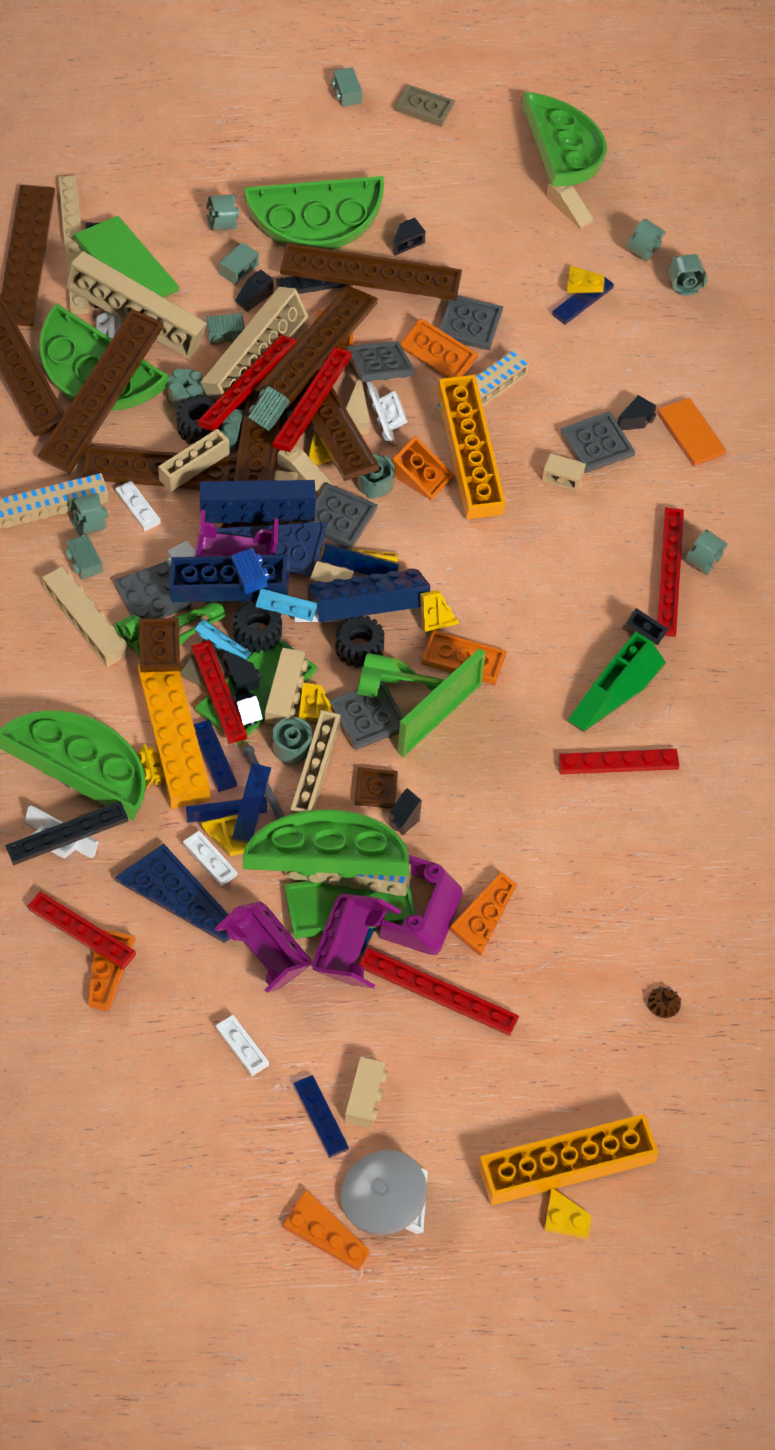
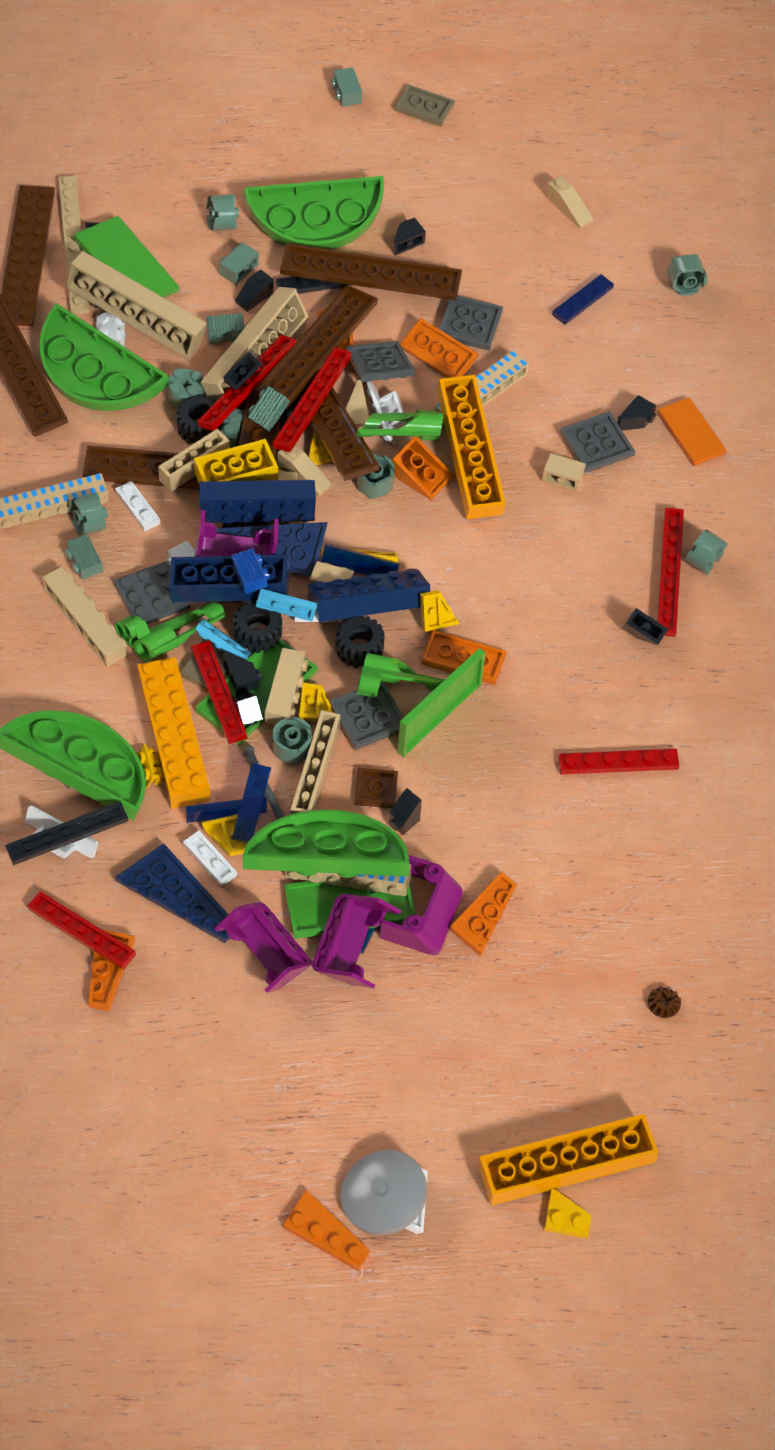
reddish brown plate [37,309,164,474] -> none
reddish brown plate [139,618,180,672] -> none
clear blue tile [193,719,237,792] -> none
white plate [216,1015,269,1077] -> none
clear blue tile [293,1075,349,1158] -> none
dark grey plate [302,483,378,548] -> none
tan brick [345,1057,388,1129] -> none
red plate [359,948,519,1036] -> none
bright green plate [521,92,607,186] -> none
yellow wing [567,266,605,293] -> none
green wedge [568,632,666,732] -> none
sand green brick [626,219,666,261] -> none
none -> yellow brick [194,439,278,485]
none -> black slope [223,349,264,390]
none -> bright green panel [356,410,443,441]

